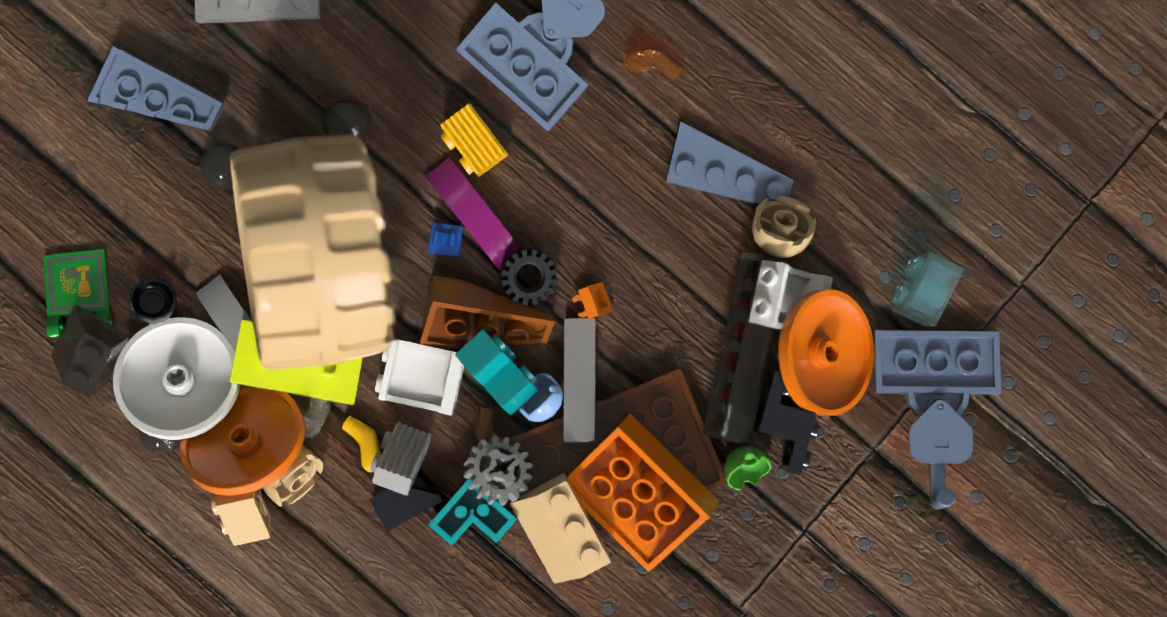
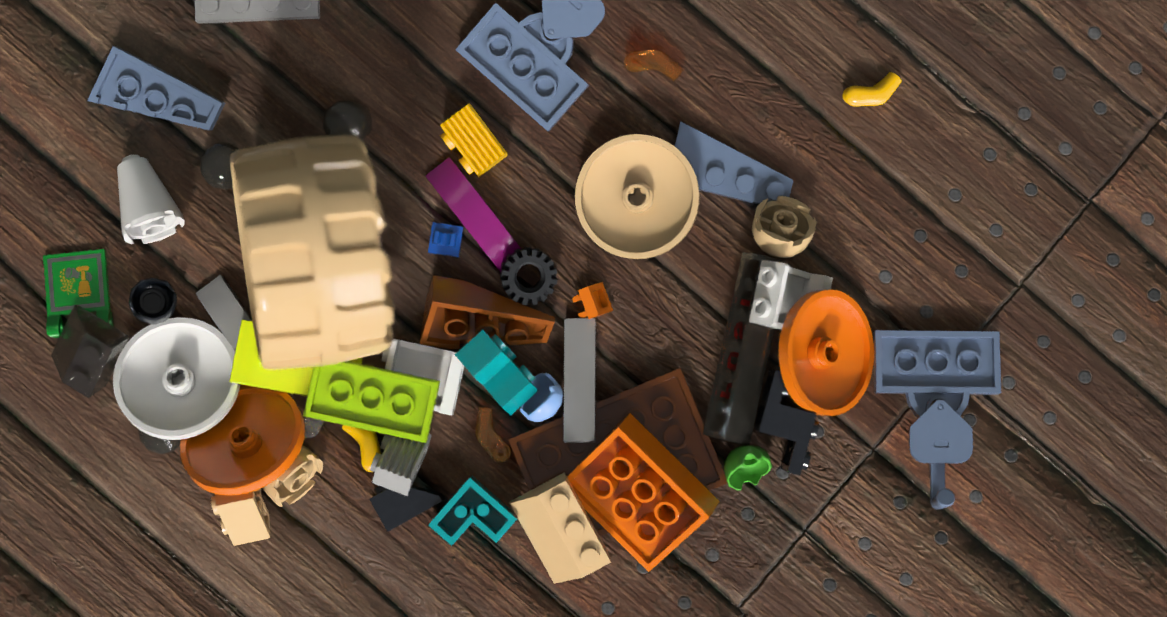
light grey gear [464,436,533,506] -> none
clear light blue brick [890,252,964,327] -> none
none -> white cone [117,155,185,244]
none -> lime plate [303,361,440,443]
none -> tan dish [575,134,700,259]
none -> yellow arm [843,72,902,107]

